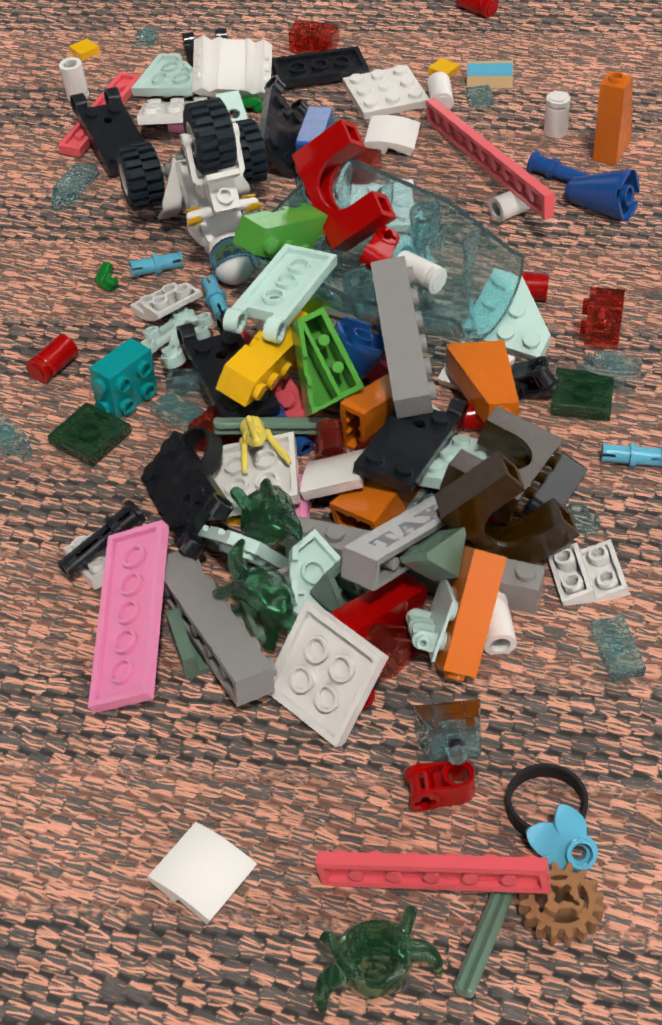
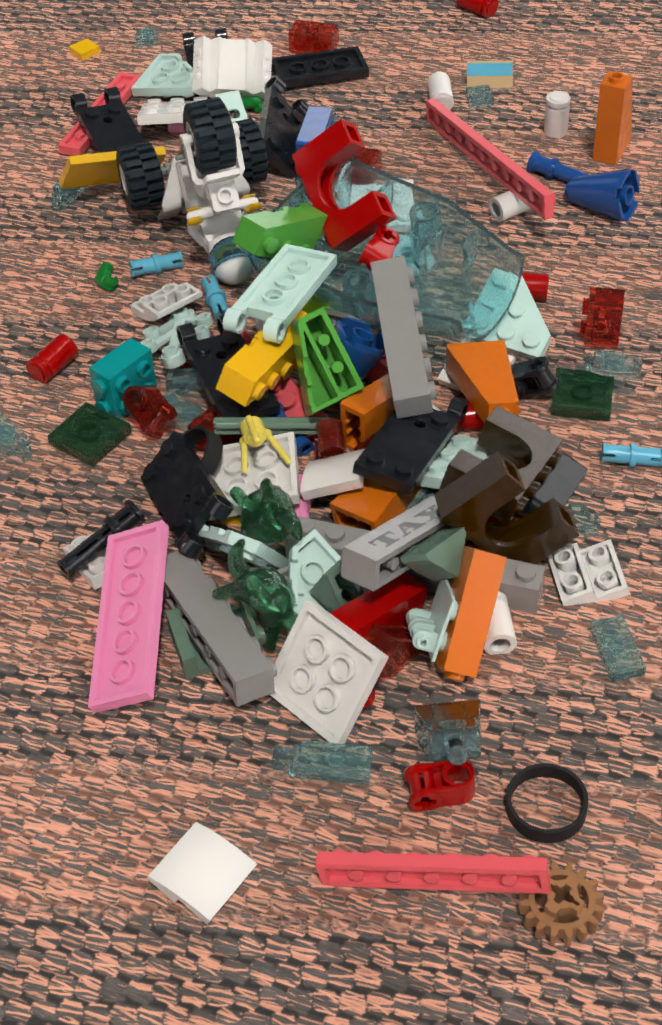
white piece [59,57,89,101] -> none
clear green piece [314,905,443,1014] -> none
white plate [342,65,429,119] -> none
white slope [364,115,421,157] -> none
white piece [397,250,447,294] -> none
yellow tile [428,58,460,78] -> none
sand green axle [453,892,515,999] -> none
medium azure plate [525,804,598,872] -> none
none -> yellow tile [59,146,166,189]
none -> clear red piece [123,385,177,439]
none -> clear light blue hinge [272,740,373,785]

